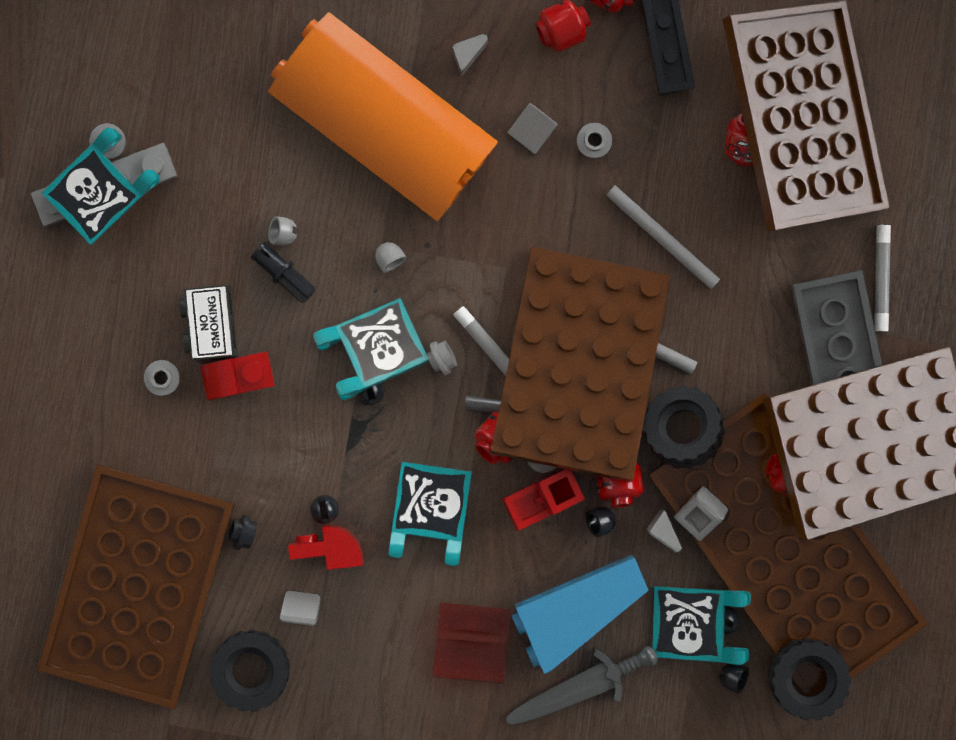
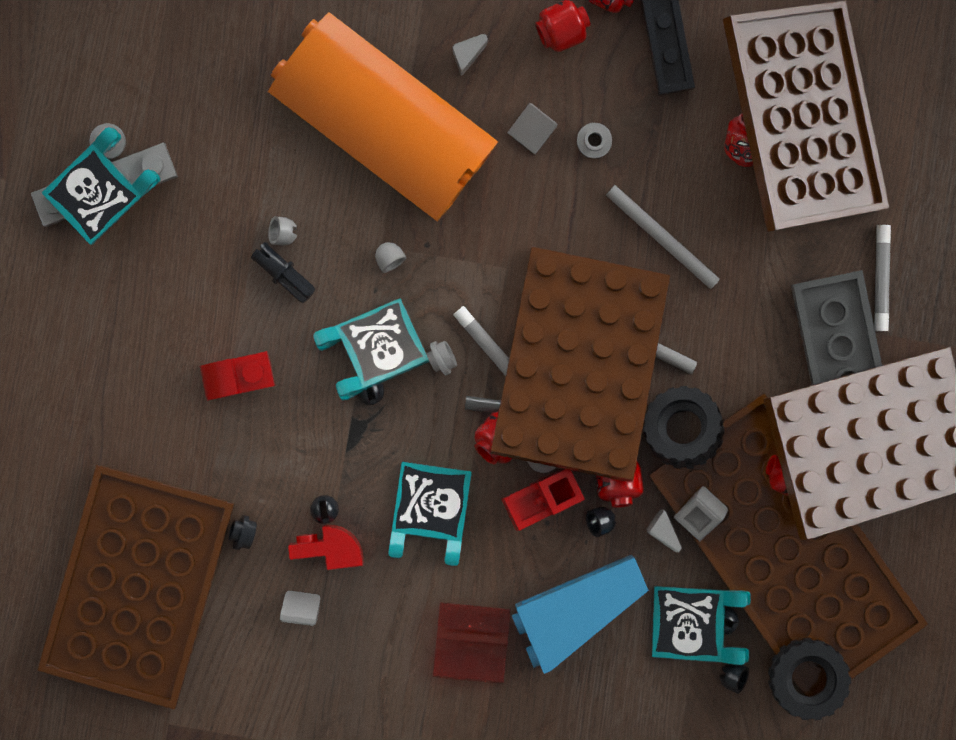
light grey plate [144,360,180,396] -> none
brick [179,285,238,360] -> none
black tyre [209,630,290,712] -> none
dark grey sword [506,646,657,724] -> none

